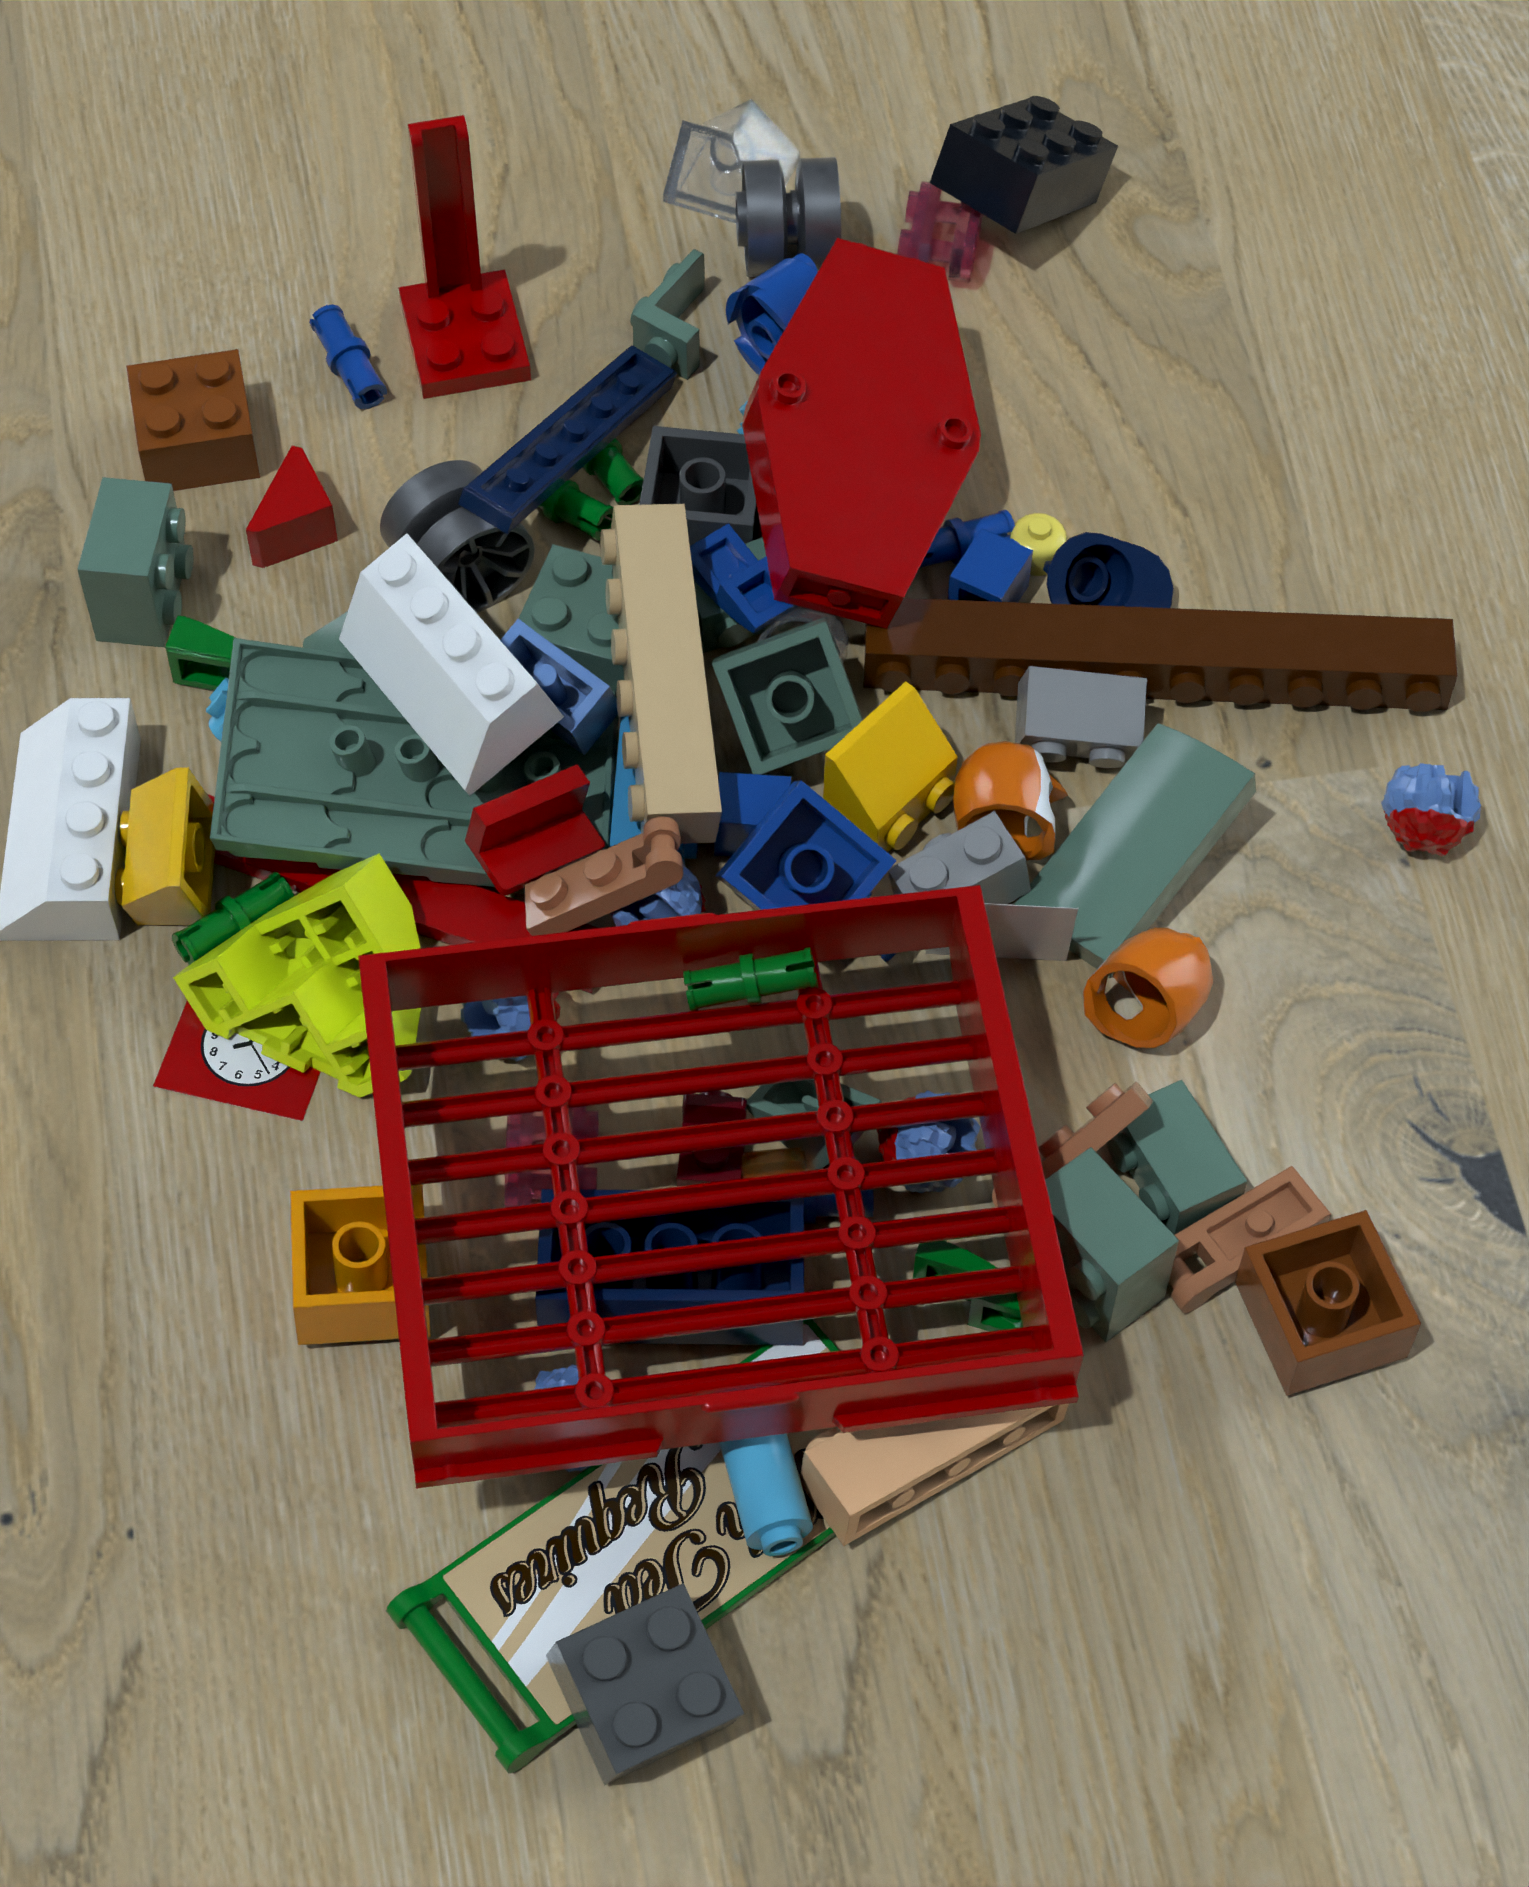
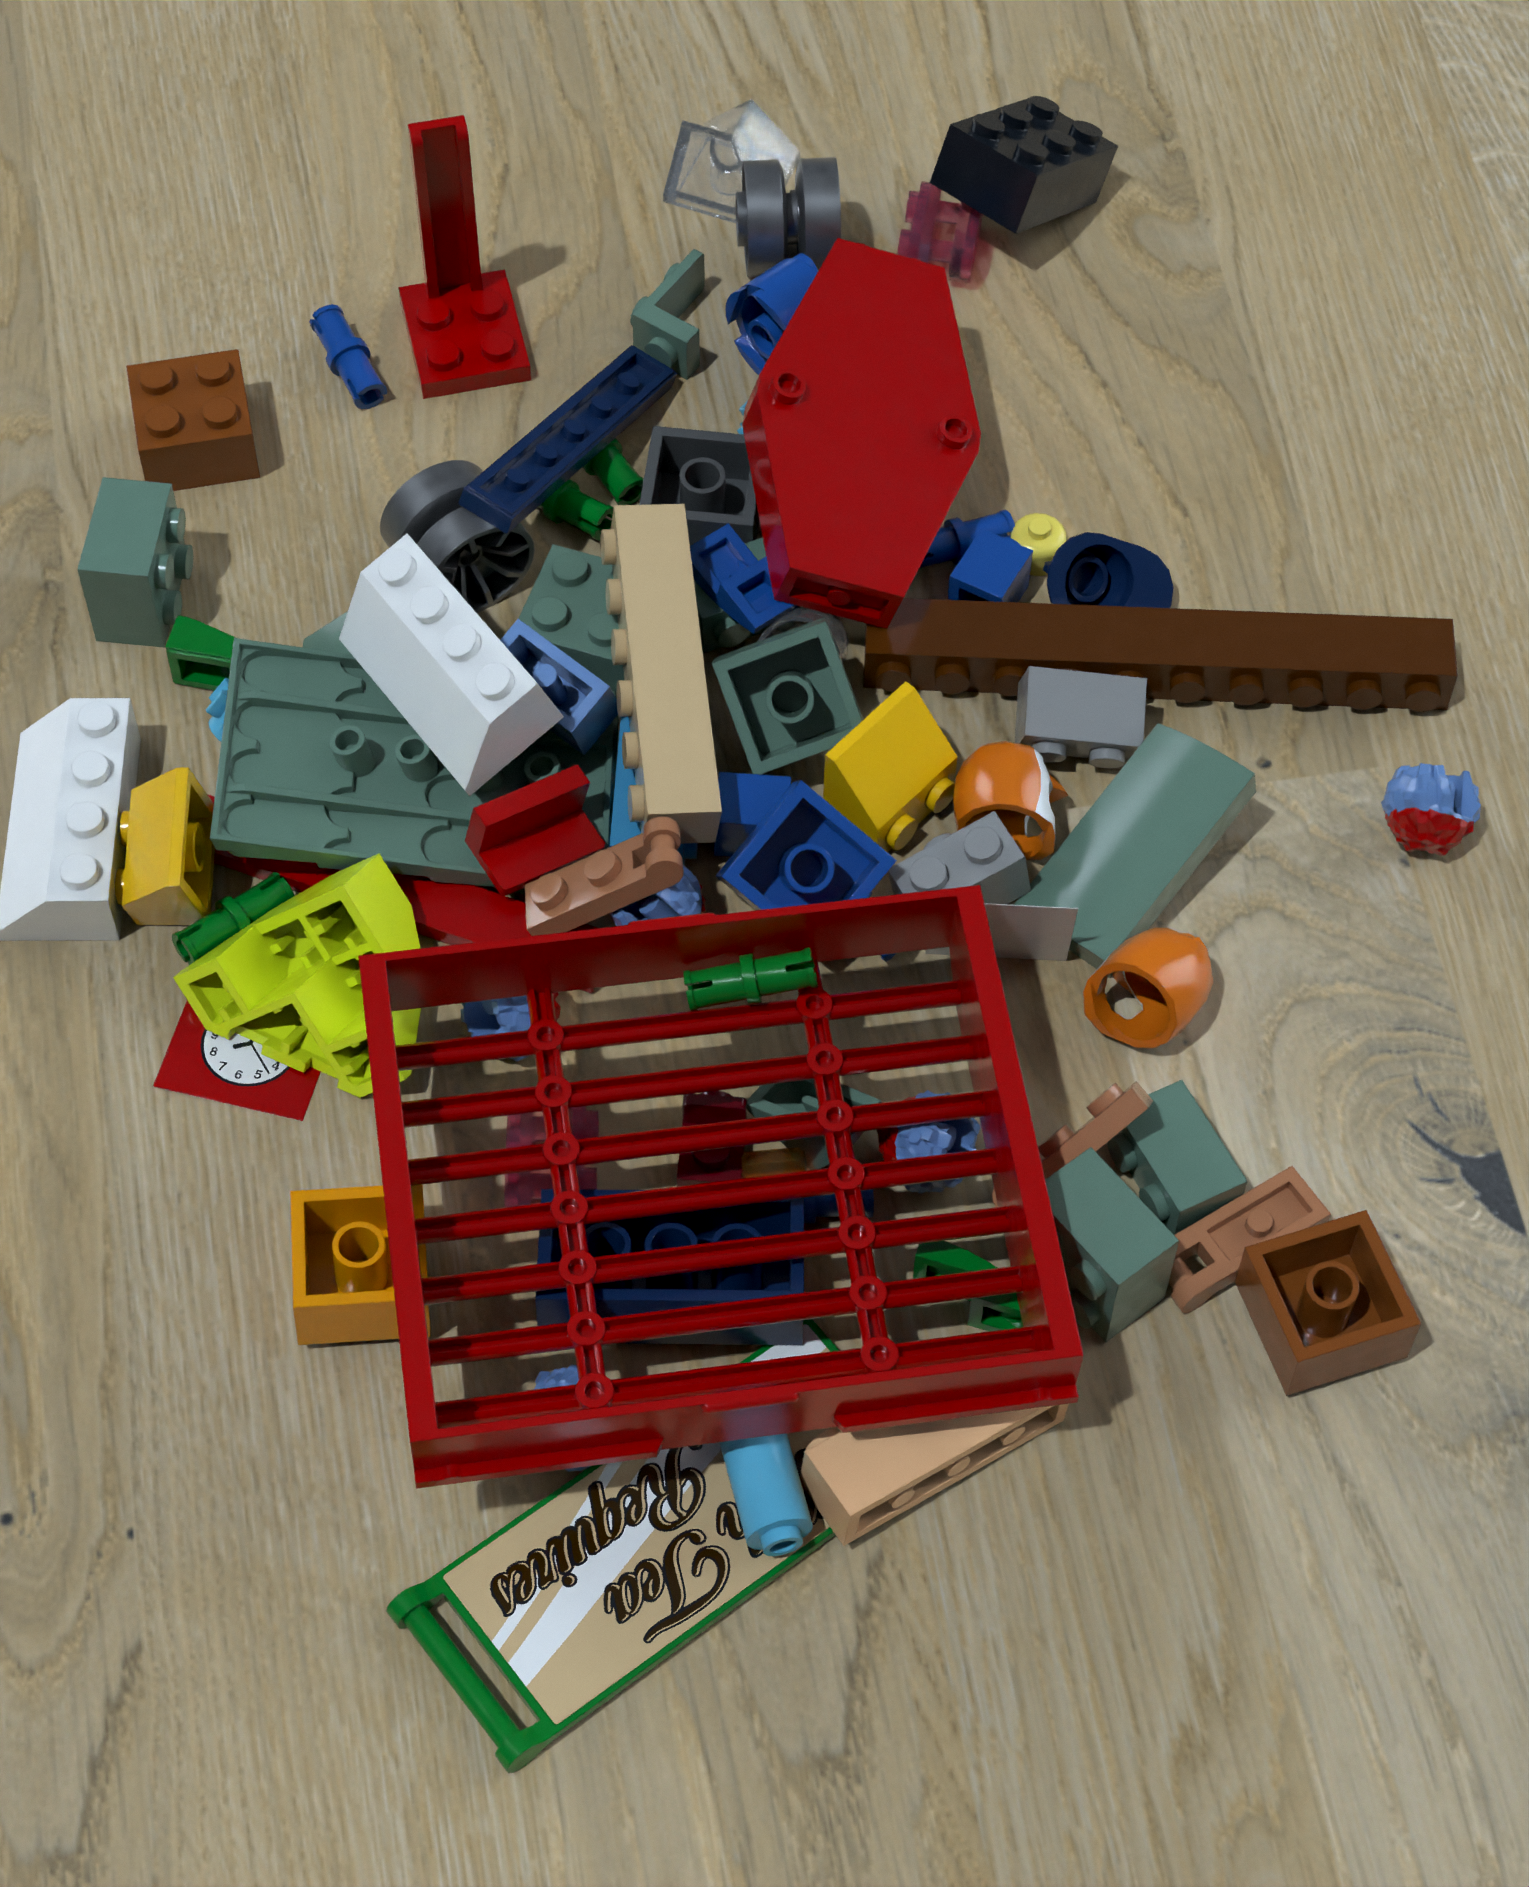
red slope [246,445,338,568] -> none
dark grey brick [546,1583,745,1786] -> none

